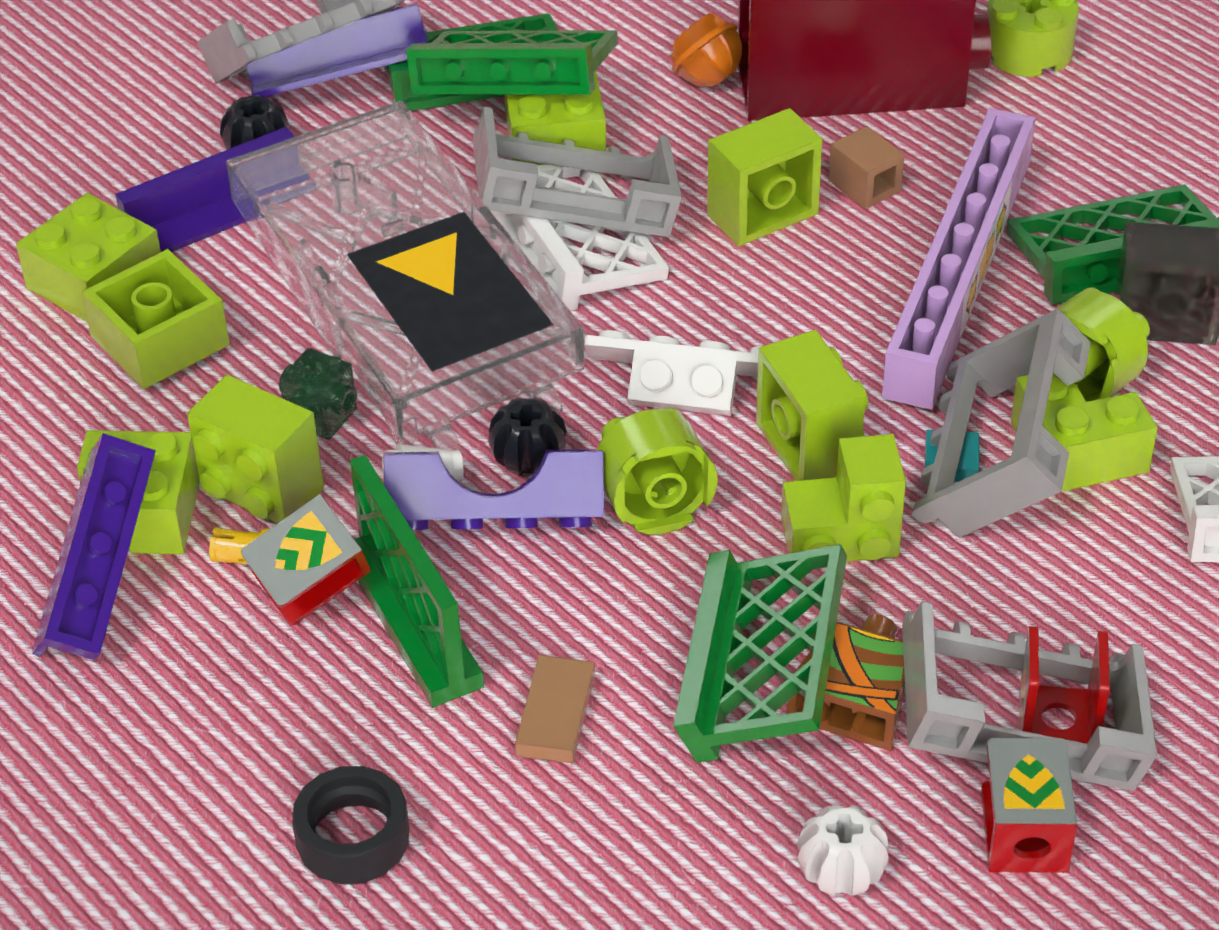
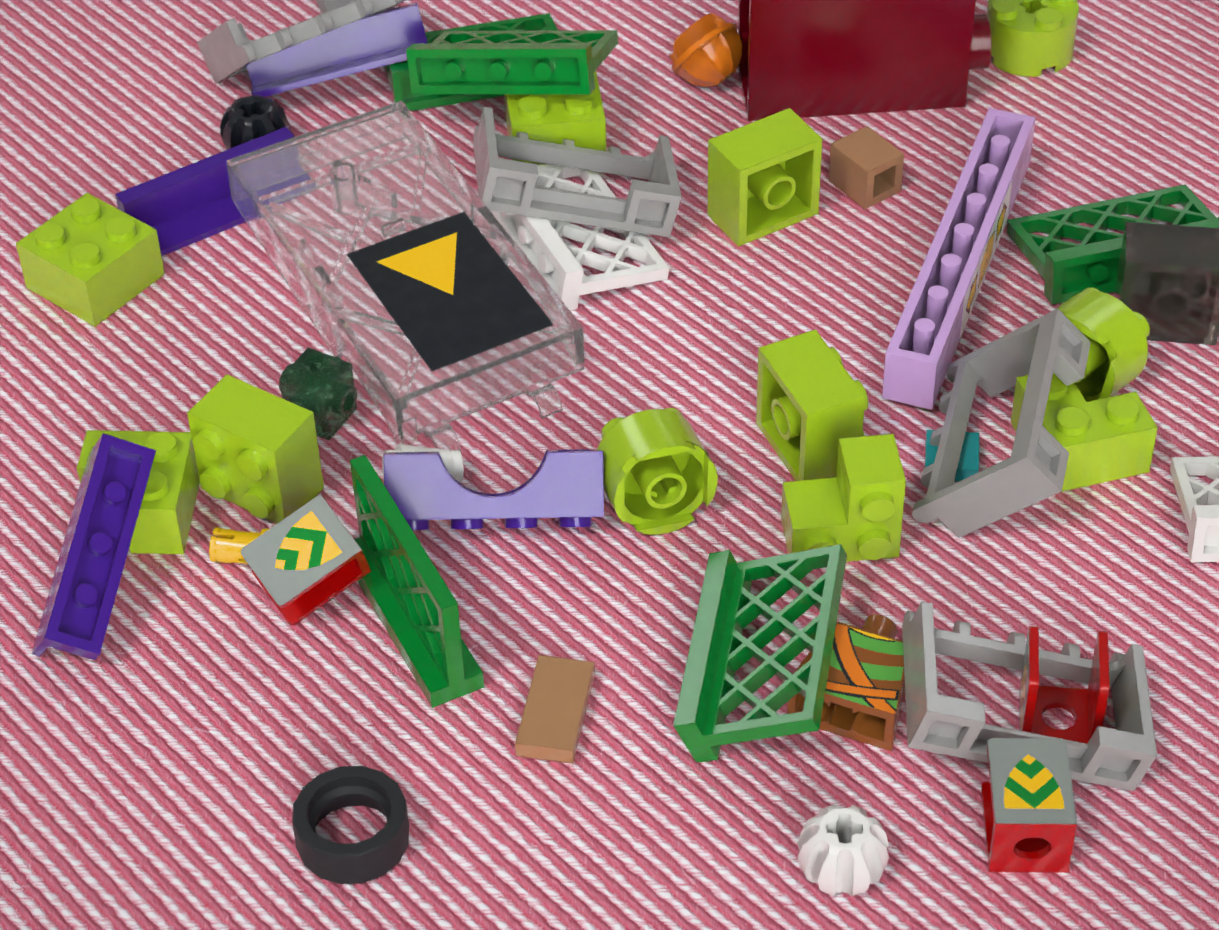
lime brick [81,249,230,389] -> none
black piece [488,397,567,475] -> none
white bracket [584,330,762,416] -> none

